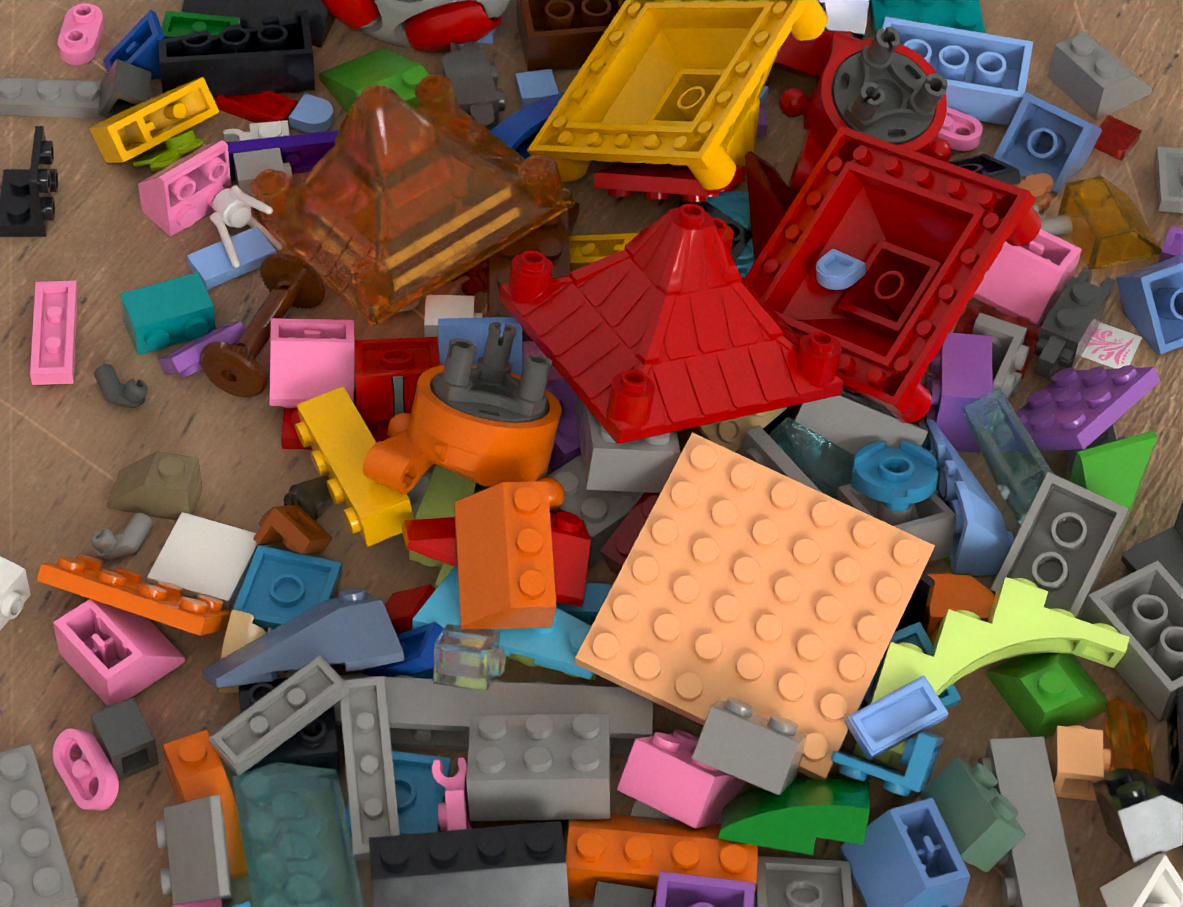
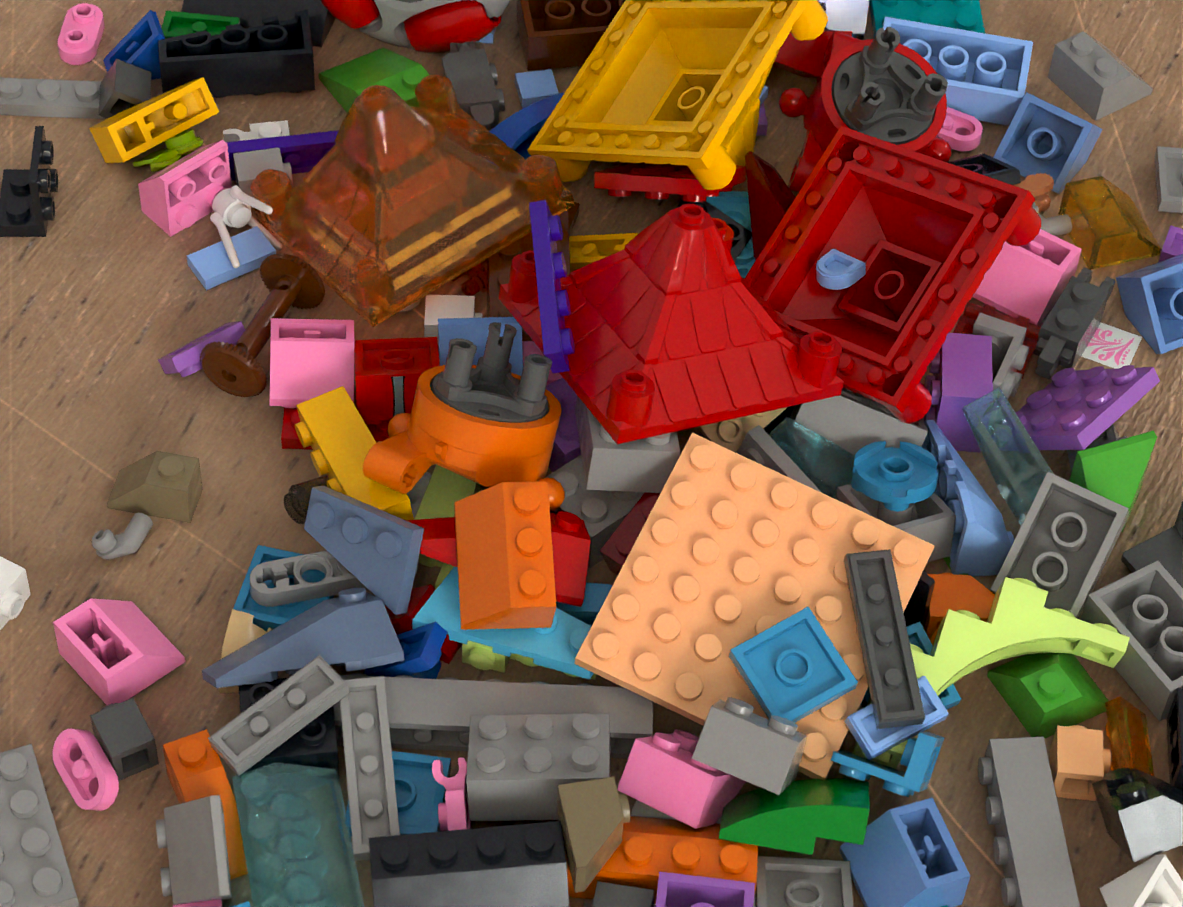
bright pink plate [30,281,78,385] -> none
orange plate [36,555,232,636] -> none
dark grey arm [94,364,148,408] -> none
teal brick [120,272,216,355] -> none
white tile [147,512,258,610] -> none
red tile [214,91,298,123] -> none
dark orange bracket [253,504,333,554] -> none
light blue tile [289,93,334,133] -> none
clear brick [433,624,506,691] -> none
sand green brick [919,757,1026,873] -> none
clear red tile [1093,115,1142,161] -> none
none -> light grey beam [250,550,419,607]
none -> sand blue wing [304,486,424,615]
none -> dark purple plate [529,200,575,374]
none -> dark tan slope [556,777,630,893]
none -> dark azure plate [729,607,858,723]
none -> dark grey tile [844,549,925,729]

